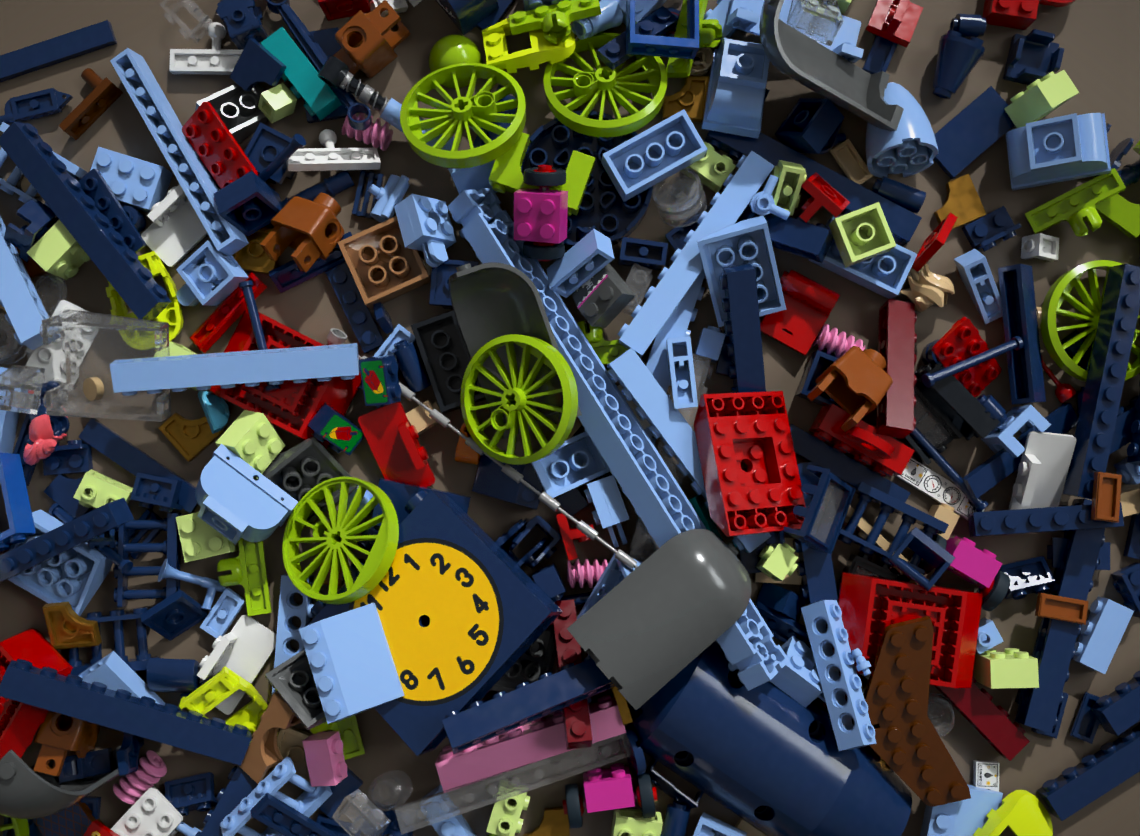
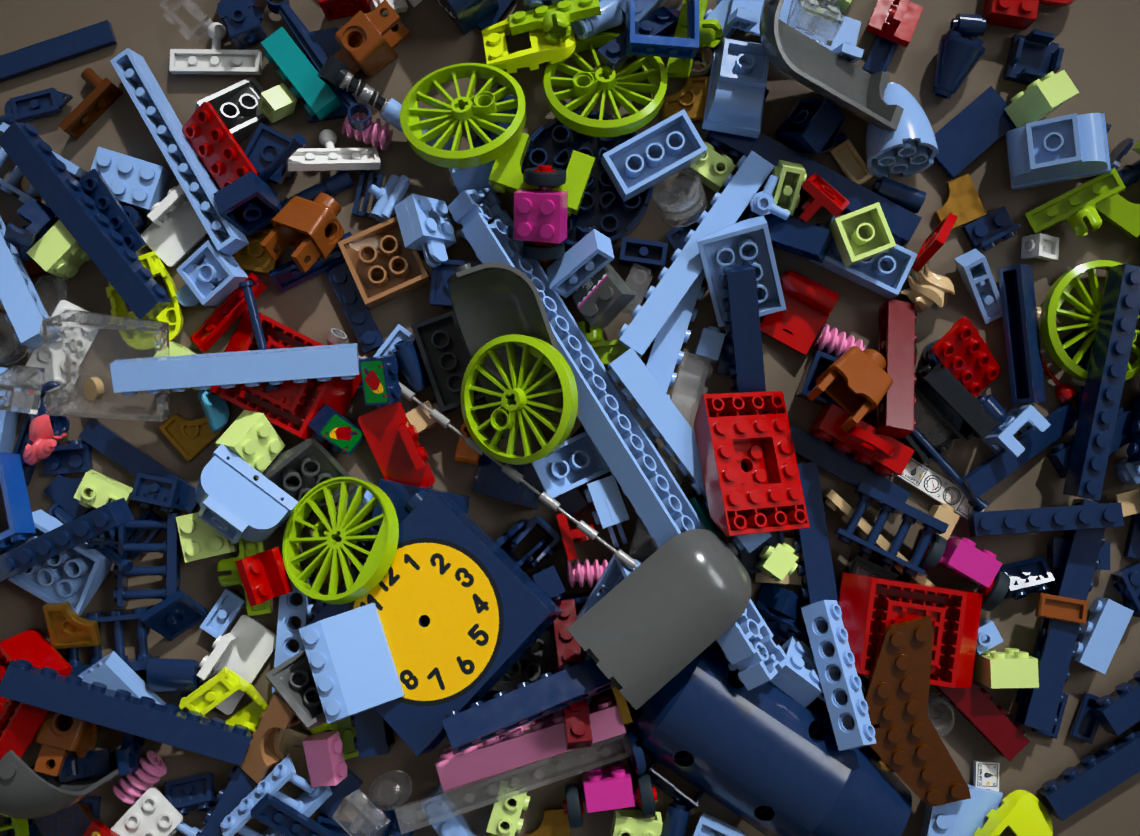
medium blue piece [158,559,226,611] -> none
dark blue tile [230,38,287,91] -> none
dark blue tile [373,302,394,334] -> none
lime piece [429,34,482,88] -> none
light blue slope [666,336,698,410] -> none
dark blue window [783,464,856,554] -> none
light blue piece [852,648,871,676] -> none
dark blue tile [888,527,955,591] -> none
dark blue bar [922,336,1024,388] -> none
white bracket [1008,431,1076,510] -> none
dark orange tile [1091,472,1122,523] -> none
none -> red bracket [235,547,293,606]
none -> dark blue brick [350,708,395,758]

